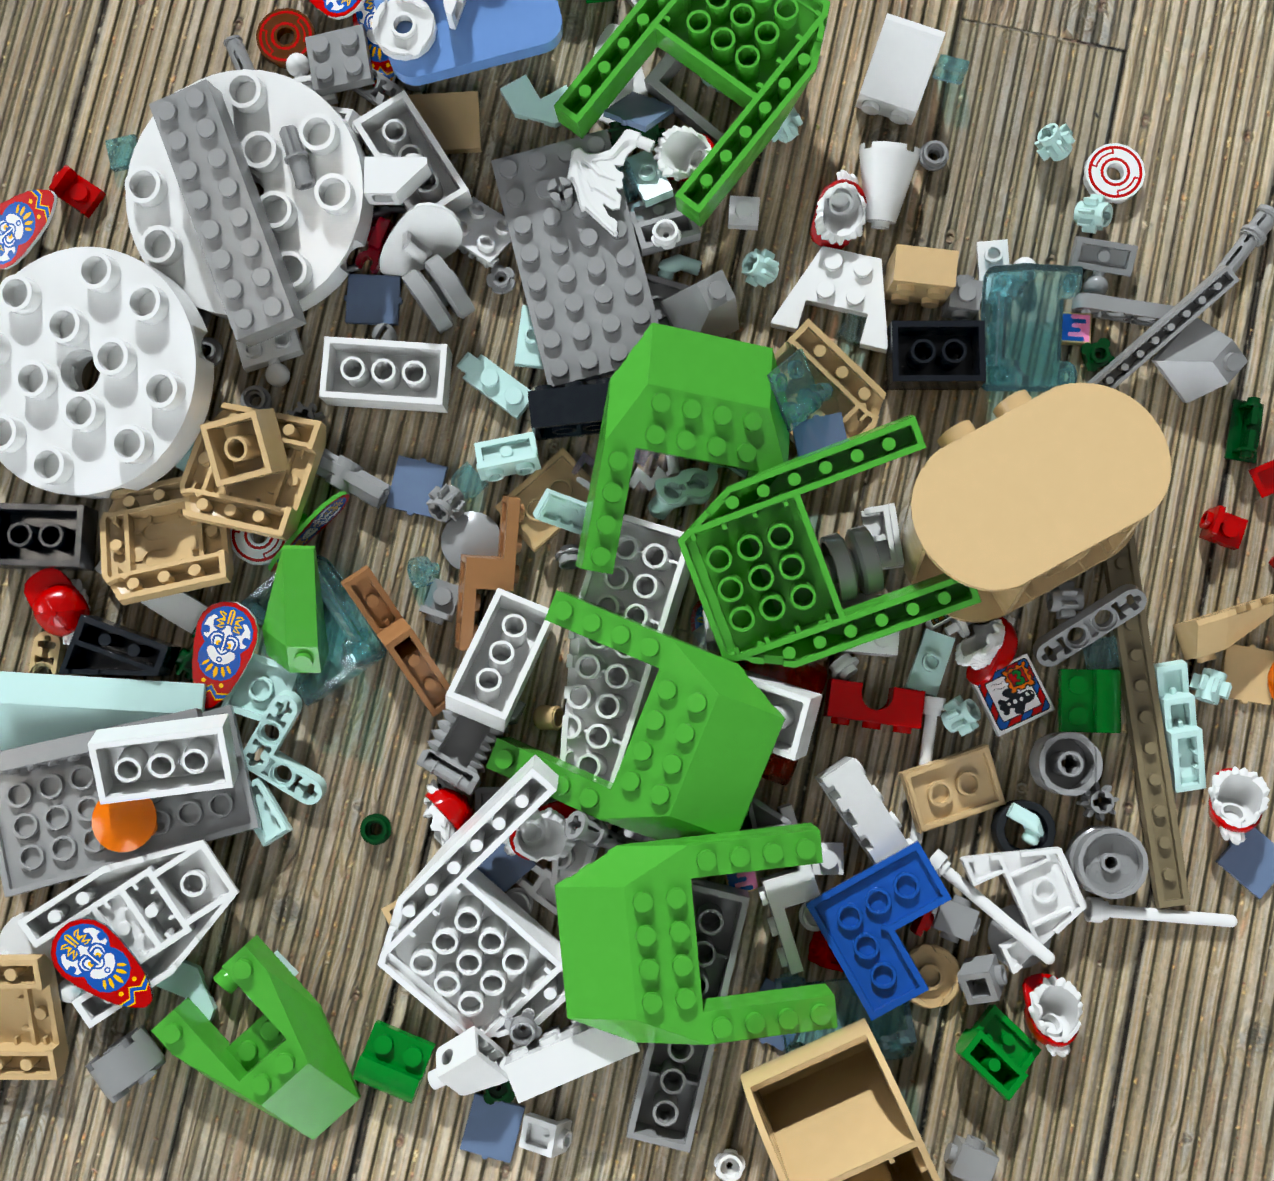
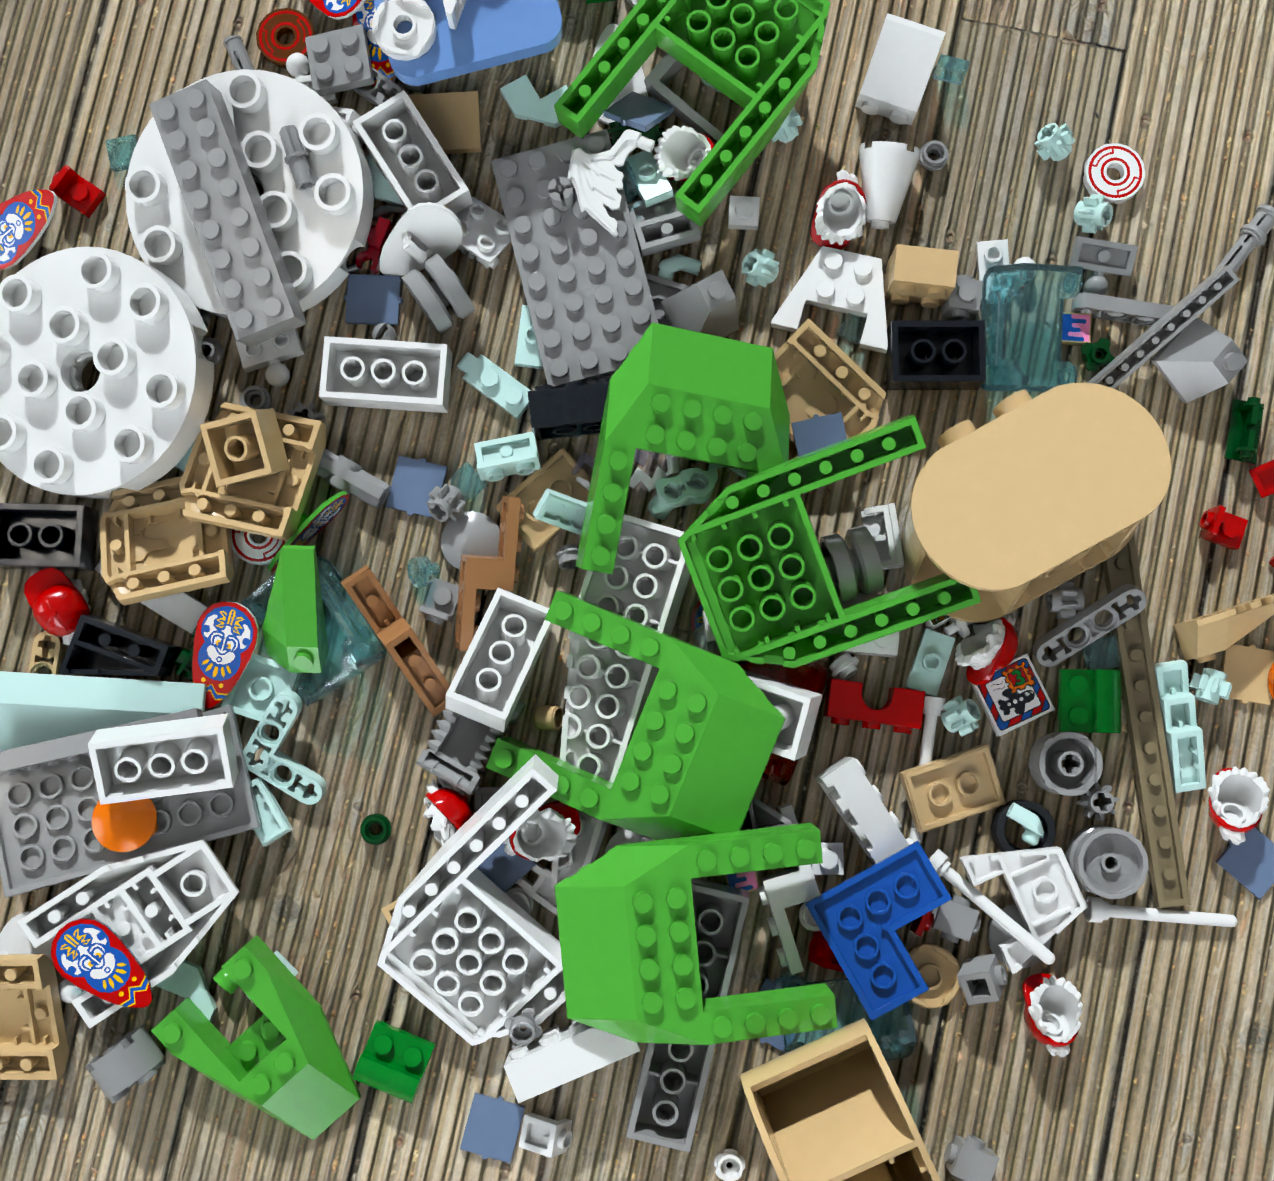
white slope [364,153,432,205] -> none
white torso [427,1026,509,1096] -> none
dark green plate [483,1081,515,1105] -> none
light grey plate [486,265,516,294] -> none
light grey pin [564,811,638,850] -> none
white plate [651,219,681,250] -> none
clear light blue hinge [767,348,833,432] -> none
green brick [955,1004,1042,1101] -> none

